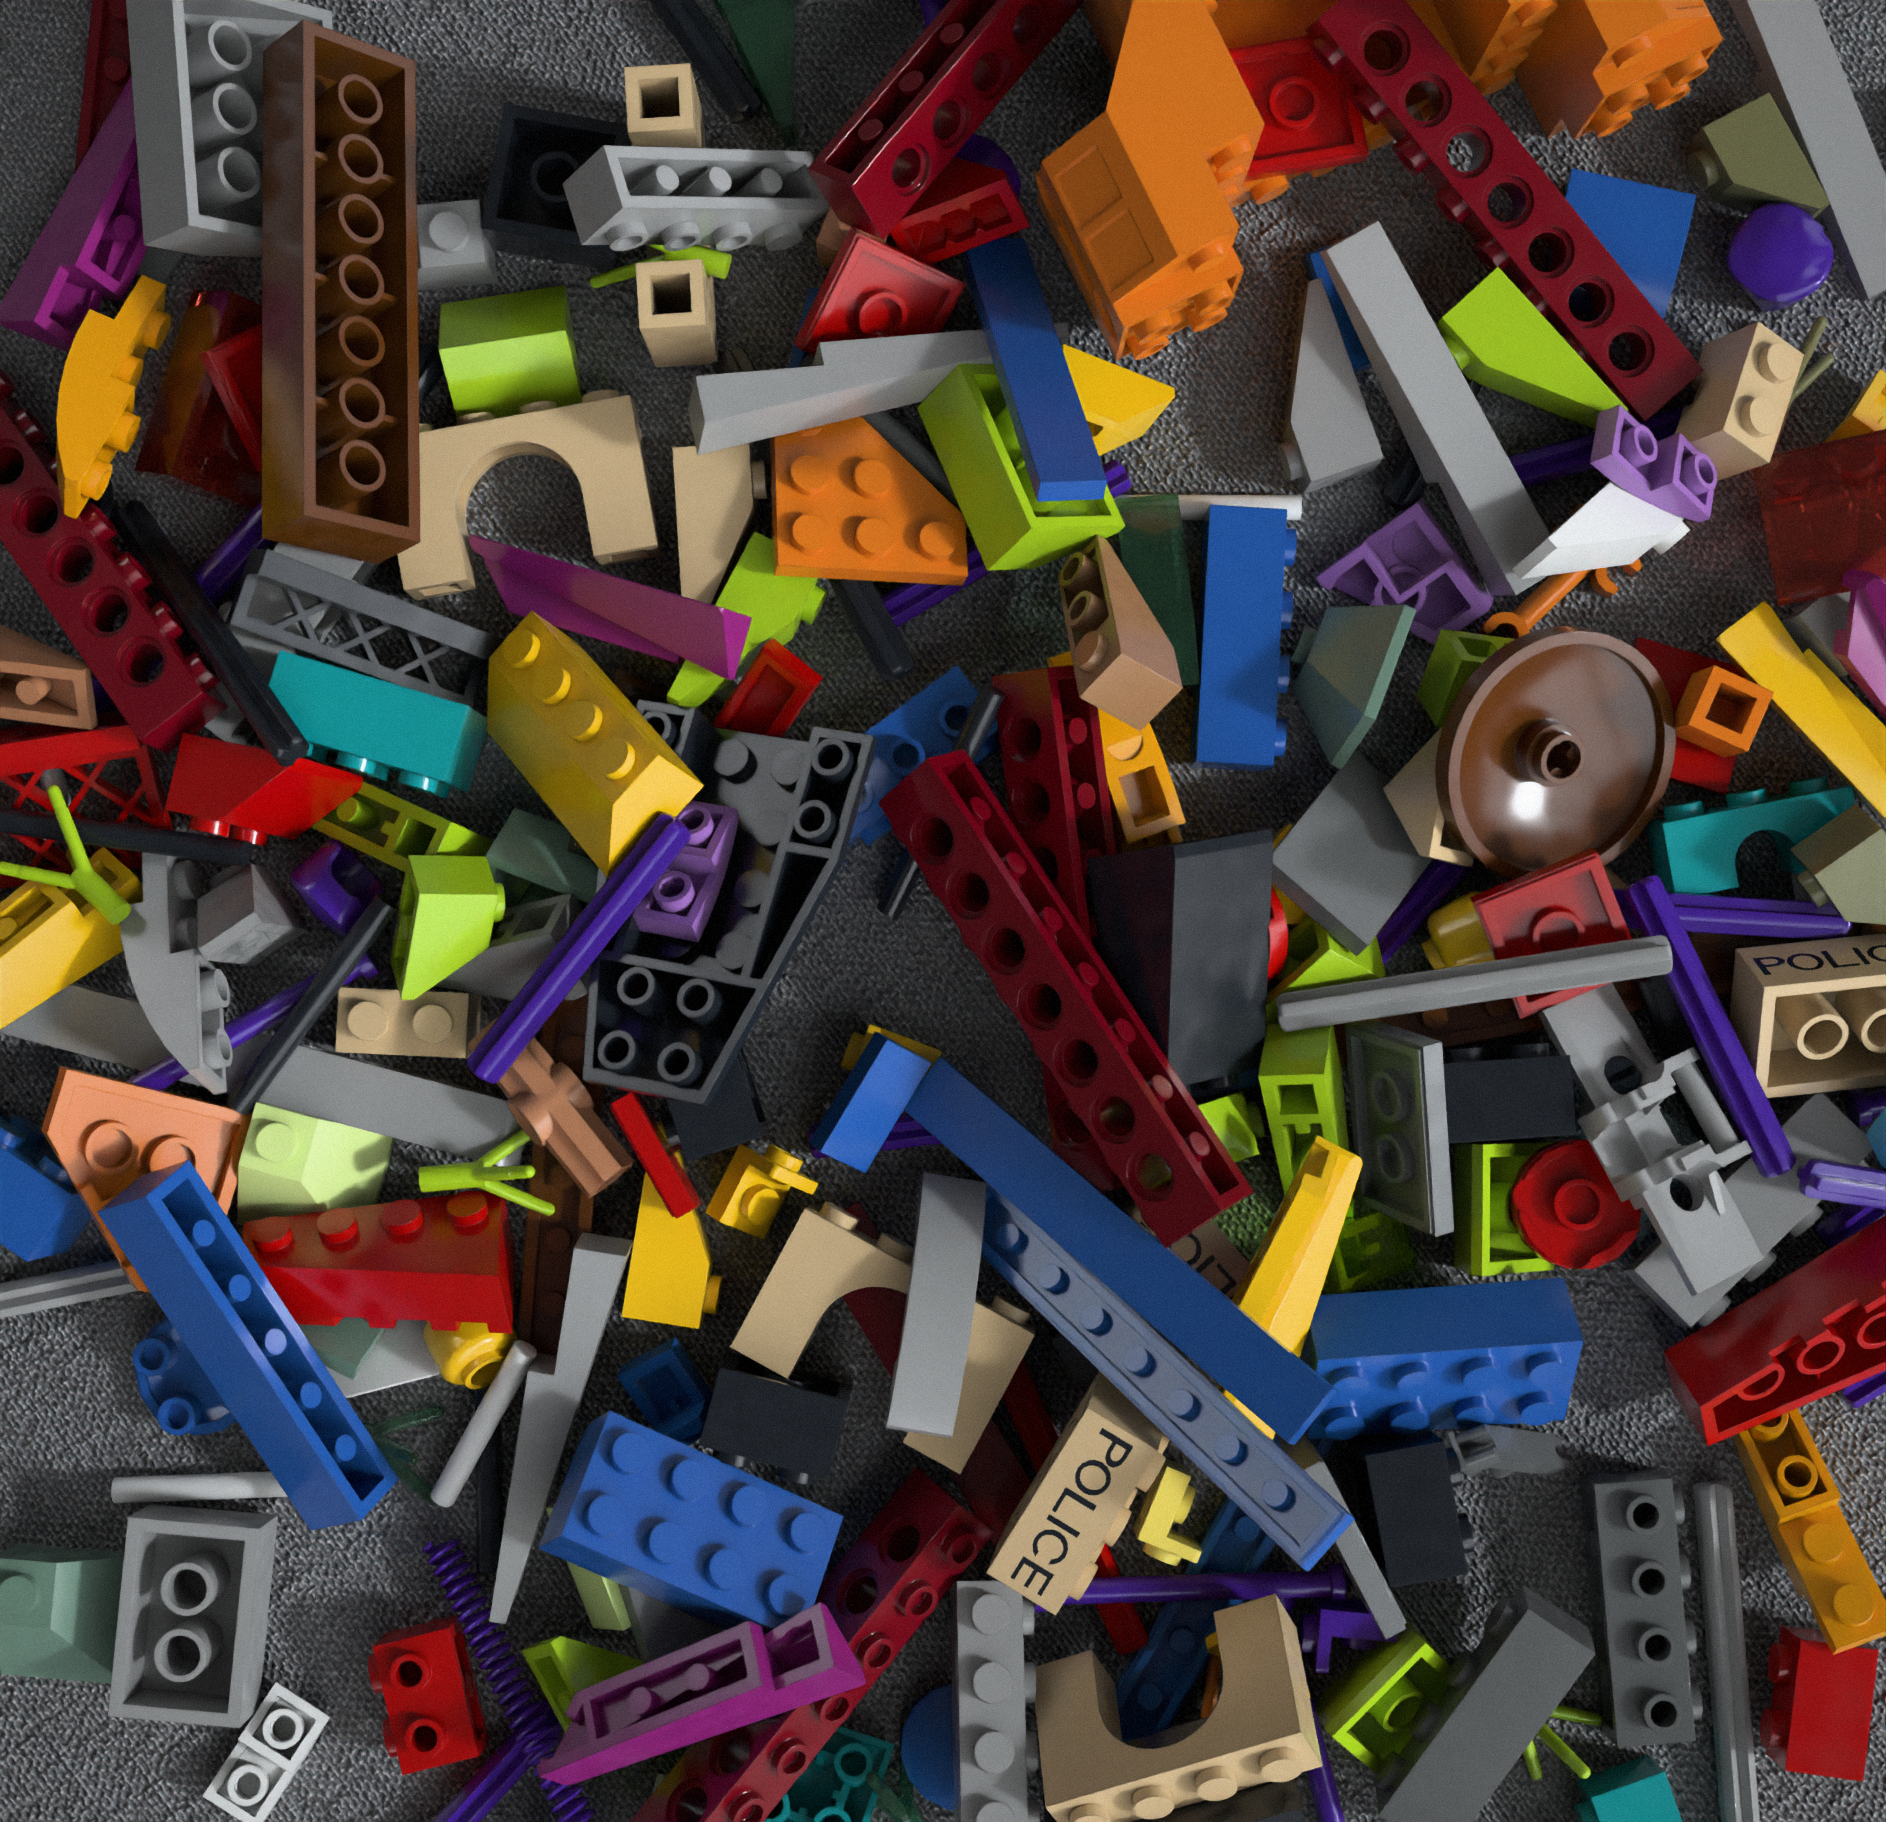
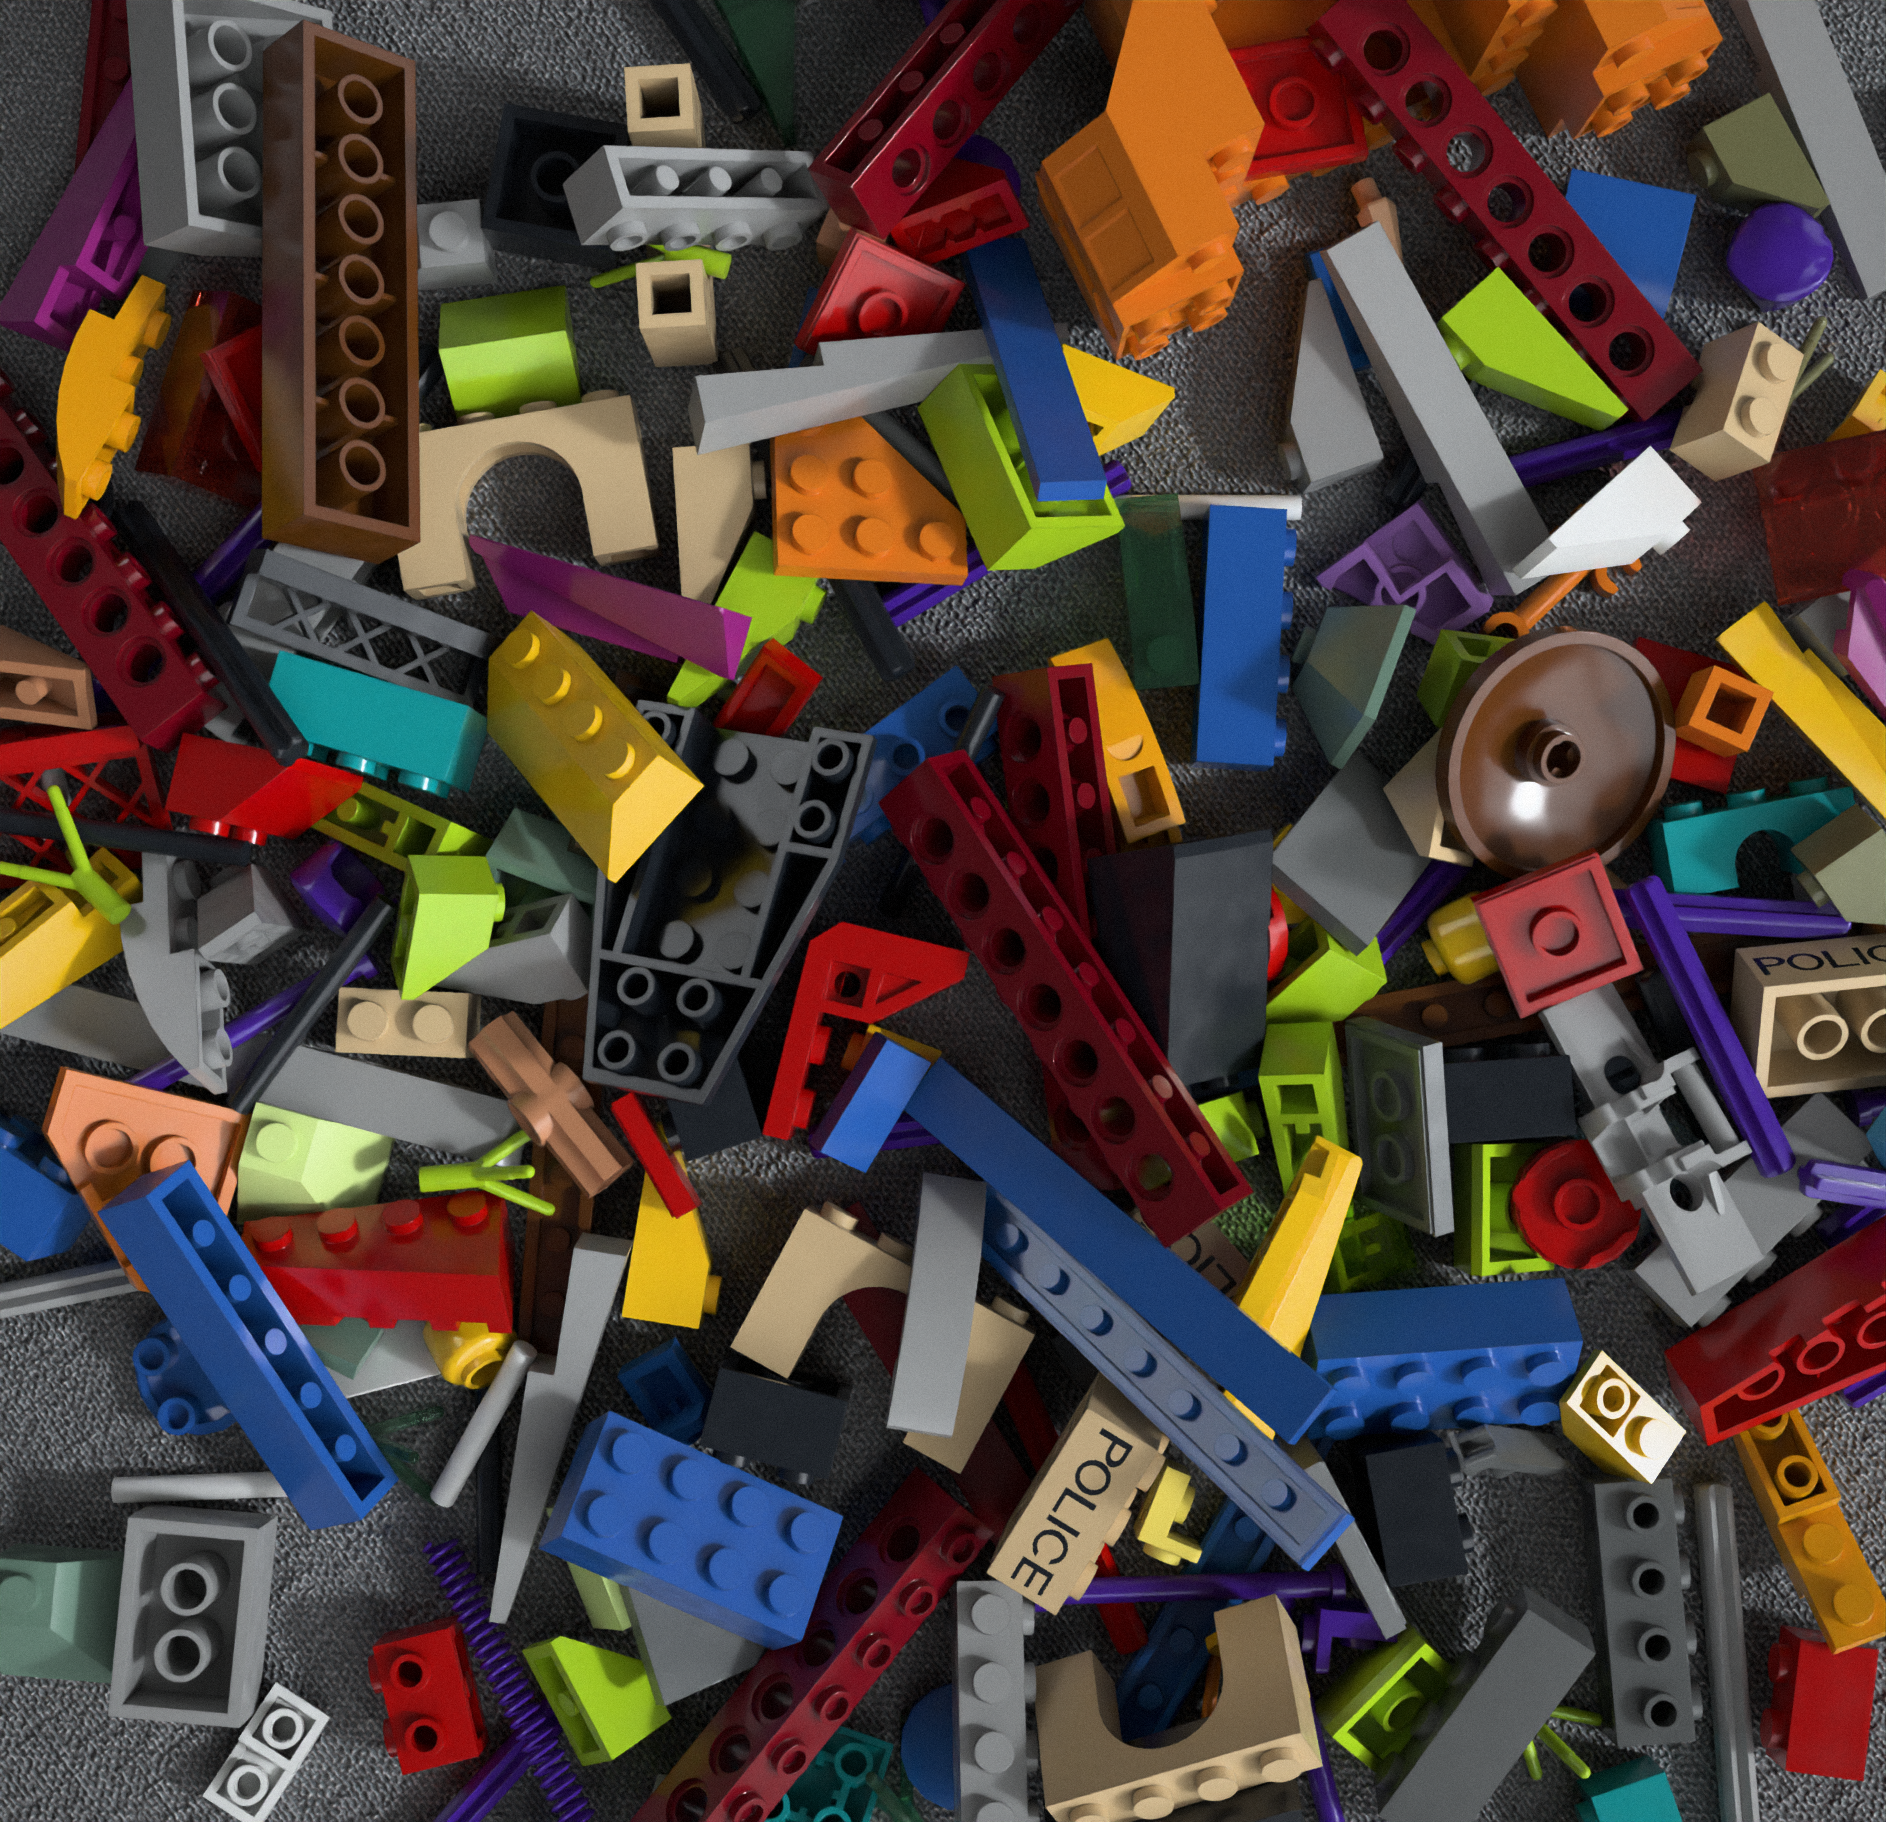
dark purple axle [467,812,691,1084] -> none
magenta wedge [537,1603,866,1785] -> none
medium lavender slope [633,800,739,942] -> none
yellow bracket [705,1144,819,1240] -> none
medium nougat slope [1057,534,1183,731] -> none
light grey axle [1276,935,1673,1032] -> none
medium lavender slope [1590,404,1717,523] -> none
none -> red bracket [762,922,970,1140]
none -> light nougat bar [1351,177,1404,266]
none -> yellow slope [1559,1349,1686,1484]

